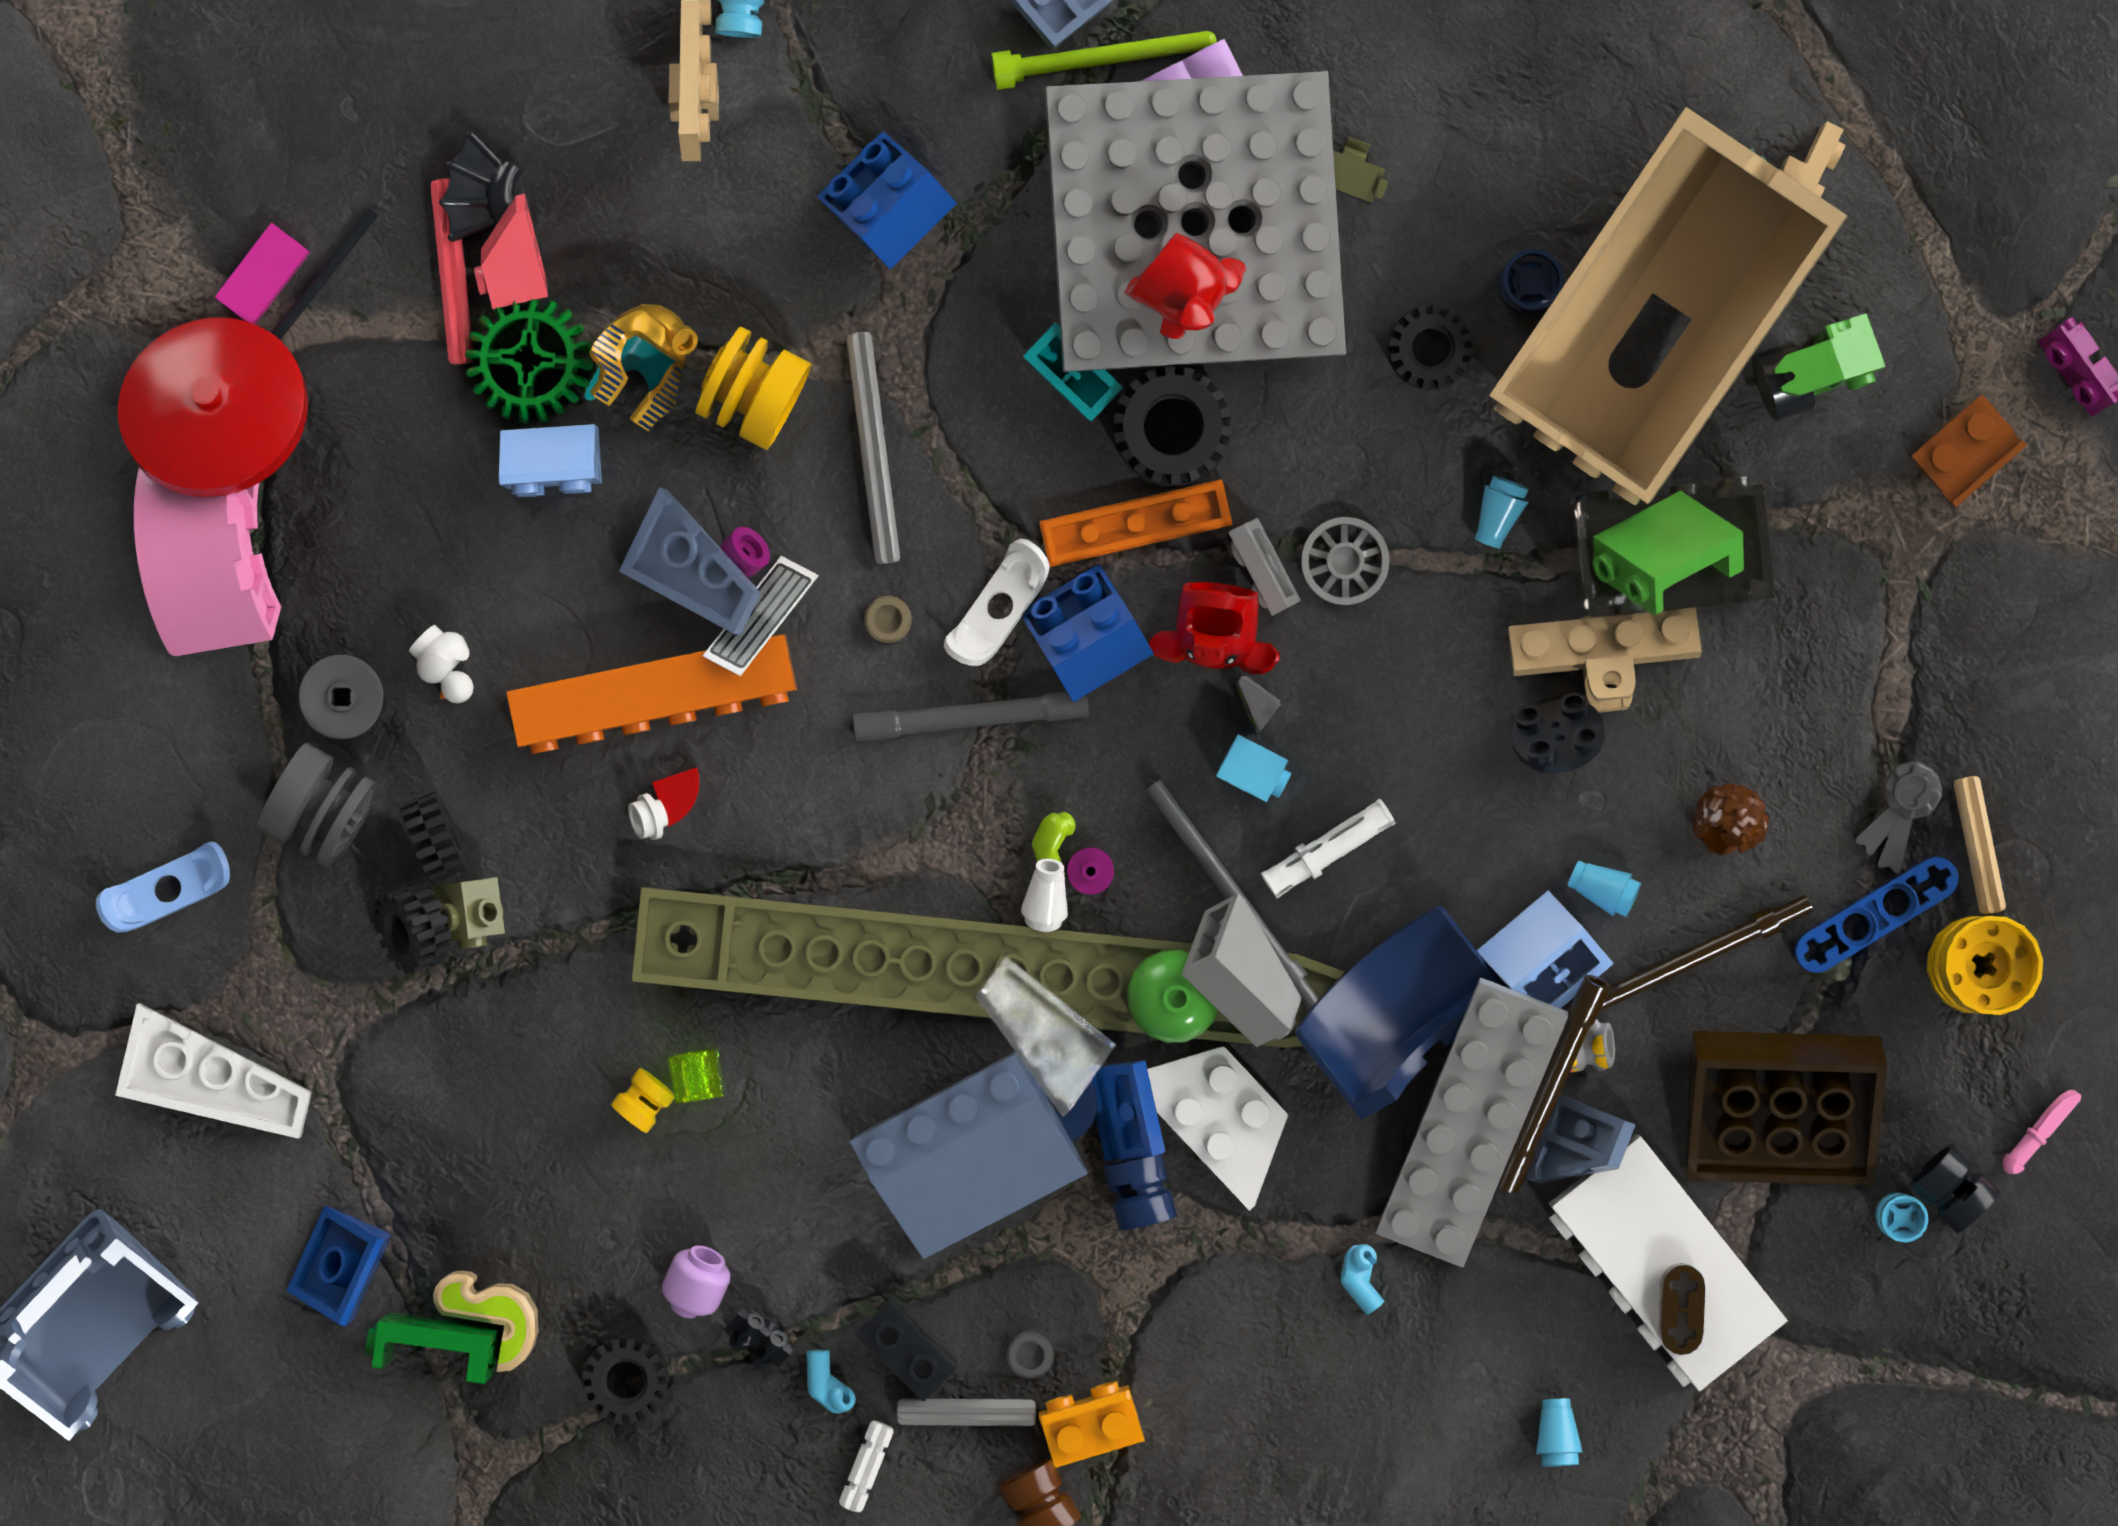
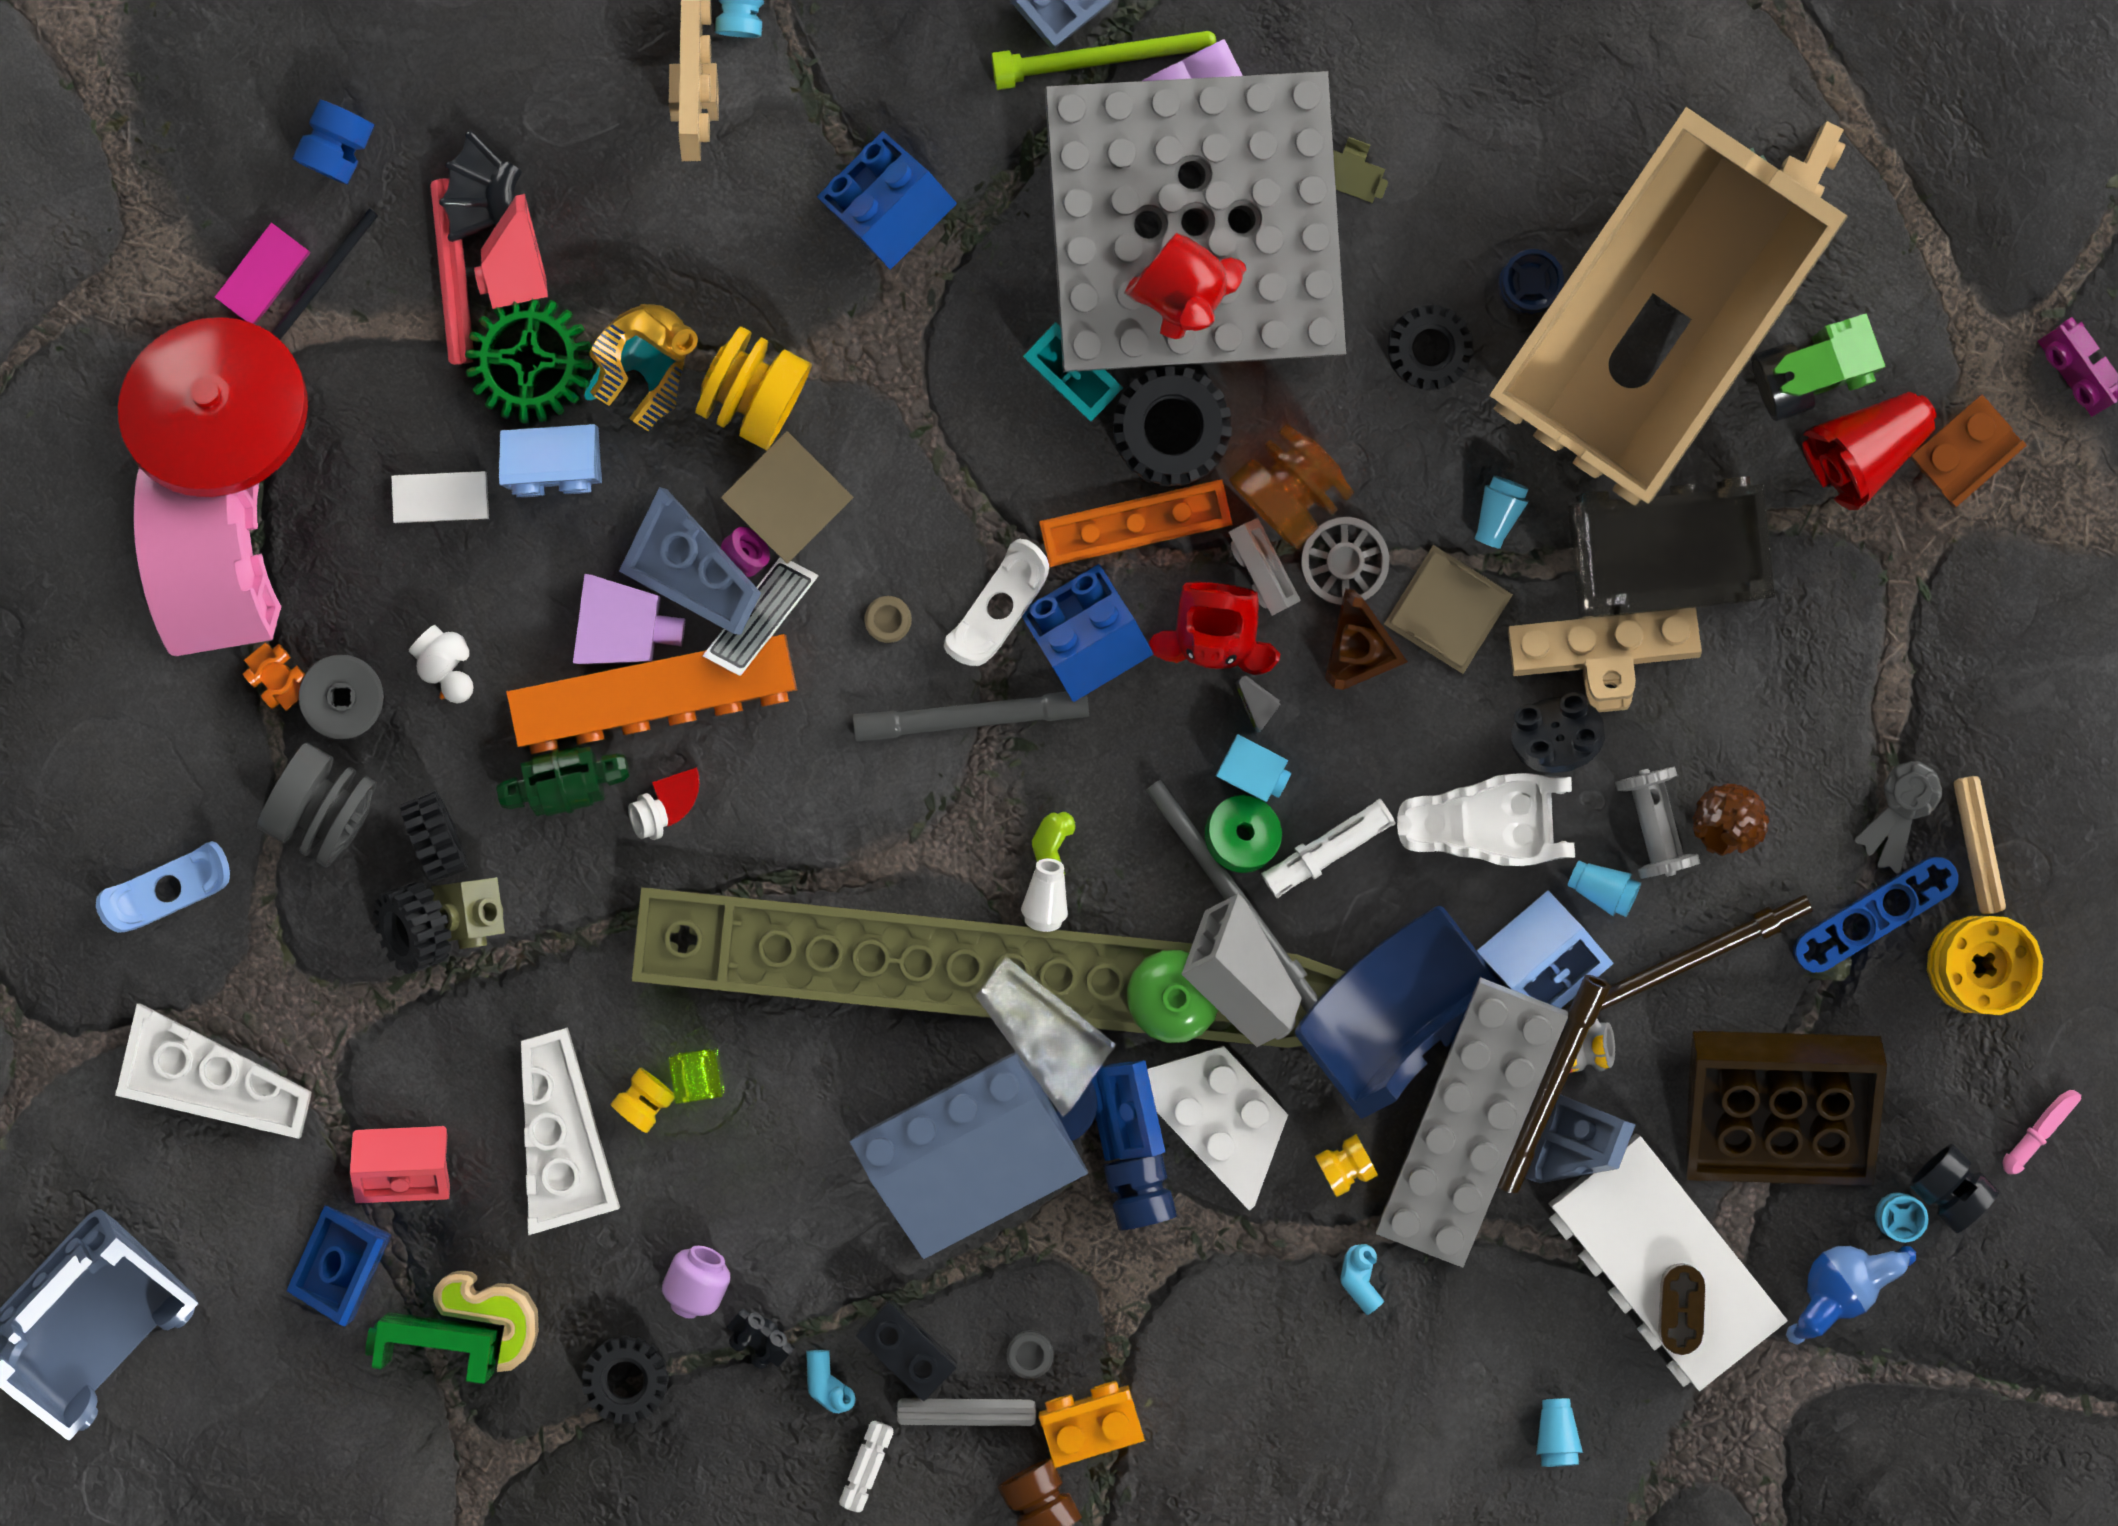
light grey axle [846,332,900,564] -> none
magenta tile [1067,847,1114,895] -> none
bright green panel [1593,491,1744,615] -> none
none -> orange piece [243,642,305,711]
none -> blue wheel [292,99,375,185]
none -> coral panel [350,1126,450,1203]
none -> white tile [391,471,489,523]
none -> dark green piece [496,746,630,816]
none -> white wing [521,1028,620,1235]
none -> lavender torso [573,574,685,665]
none -> dark tan piece [721,431,854,564]
none -> green piece [1204,795,1282,873]
none -> clear orange wheel [1229,423,1355,550]
none -> yellow wheel [1315,1134,1378,1197]
none -> reddish brown slope [1325,588,1408,690]
none -> dark tan piece [1384,545,1513,674]
none -> white animal [1397,773,1575,866]
none -> light grey hose [1615,766,1700,879]
none -> piece [1786,1246,1916,1345]
none -> red cone [1802,392,1937,510]

